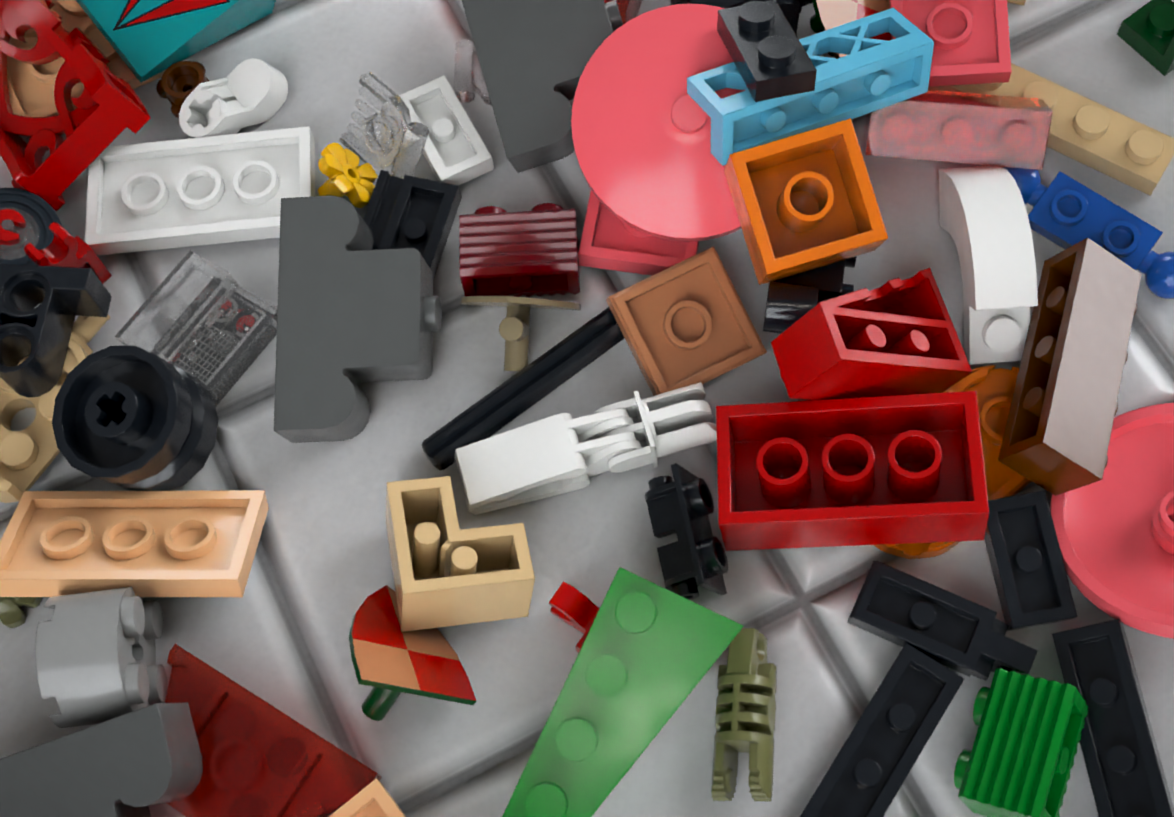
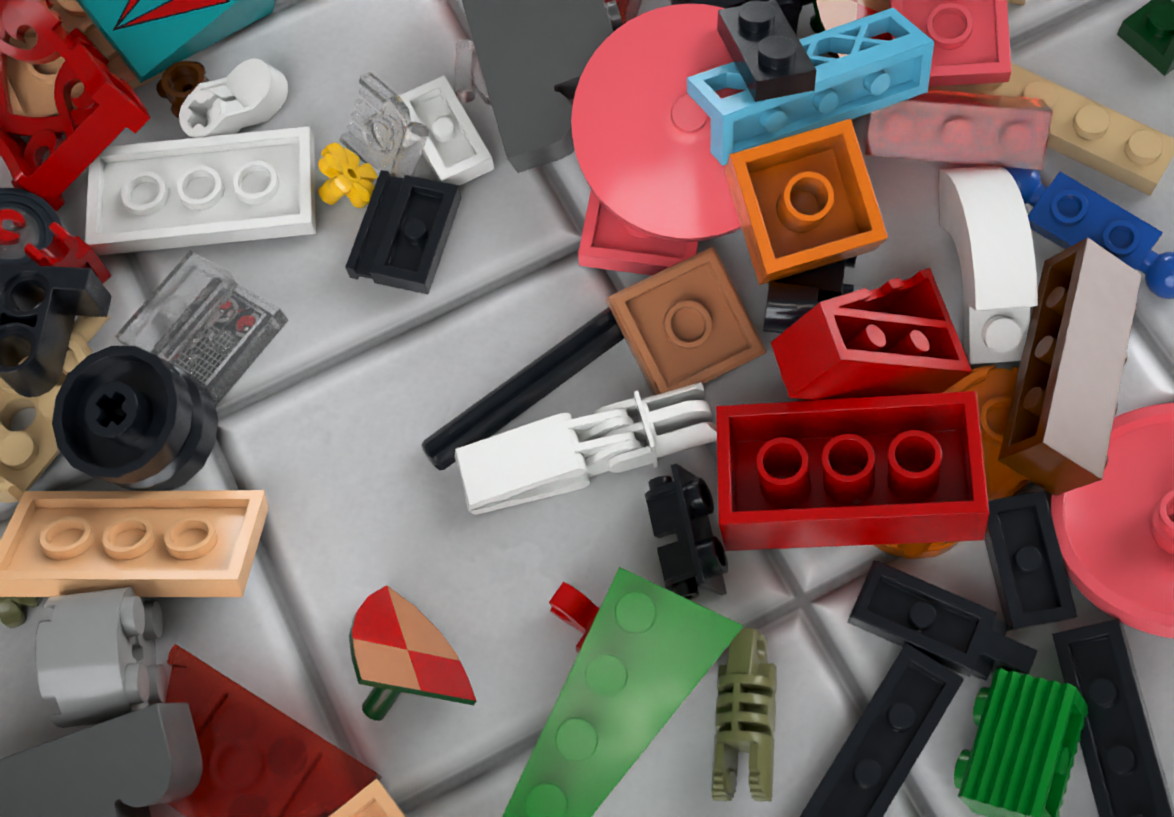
dark grey brick [274,196,442,443] -> none
tan brick [386,476,535,632] -> none
dark red brick [459,203,580,297] -> none
dark tan shield [461,296,581,372] -> none

